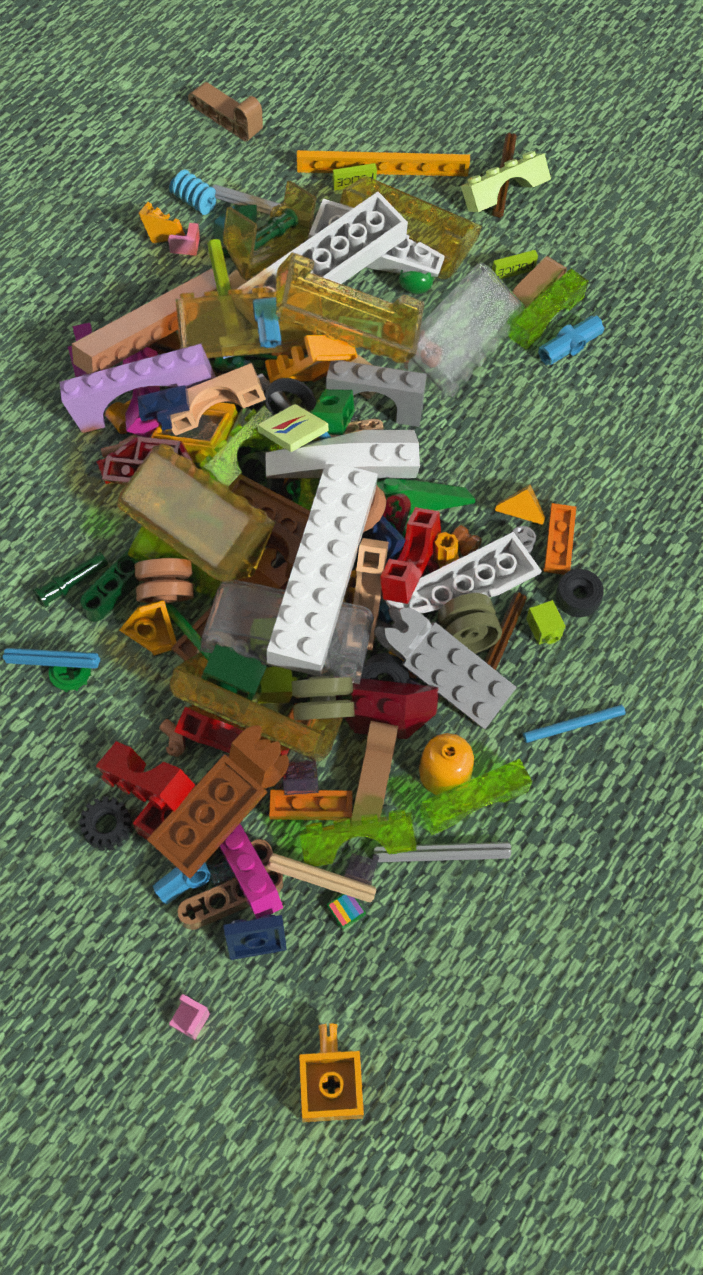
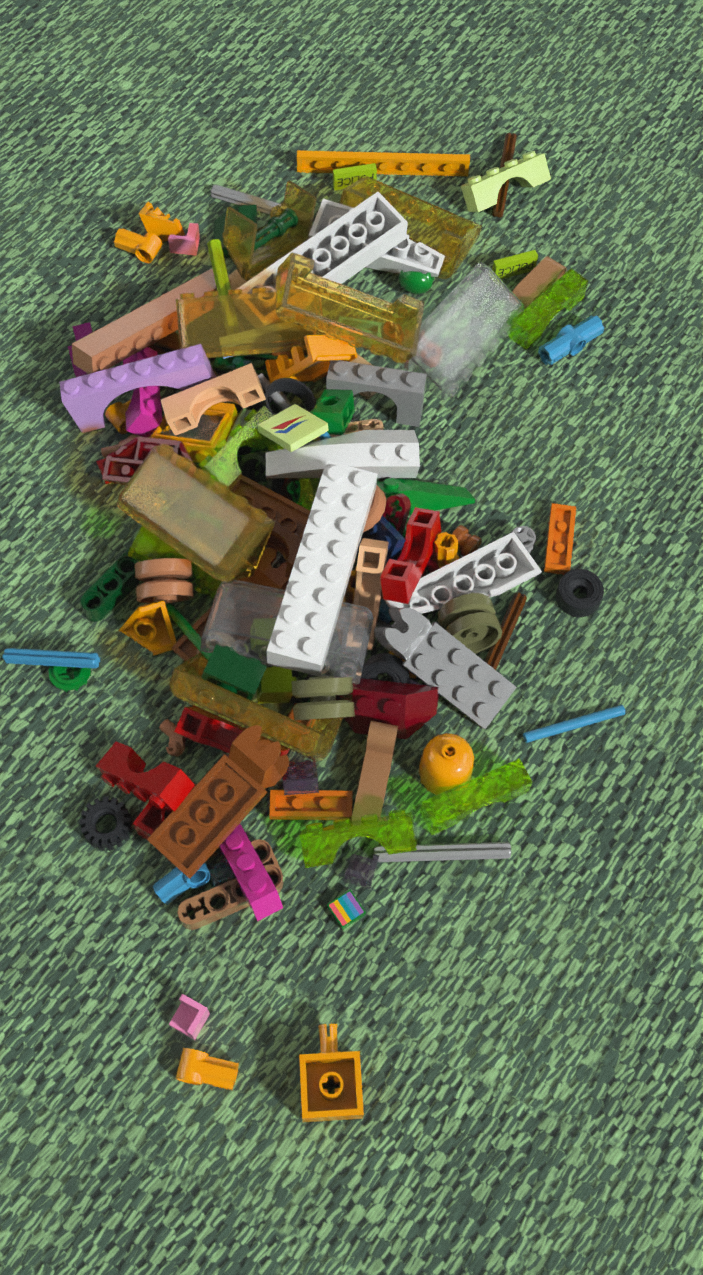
dark green pin [33,552,108,608] -> none
dark blue plate [137,385,190,431] -> none
medium azure piece [169,169,216,215] -> none
medium nougat beam [188,82,263,142] -> none
dark blue plate [224,914,287,960] -> none
dark azure piece [253,297,281,348] -> none
tan axle [267,853,376,902] -> none
light orange slope [495,484,545,525] -> none
lime brick [526,600,566,645] -> none
none -> light orange piece [114,228,163,264]
none -> light orange piece [175,1048,239,1090]

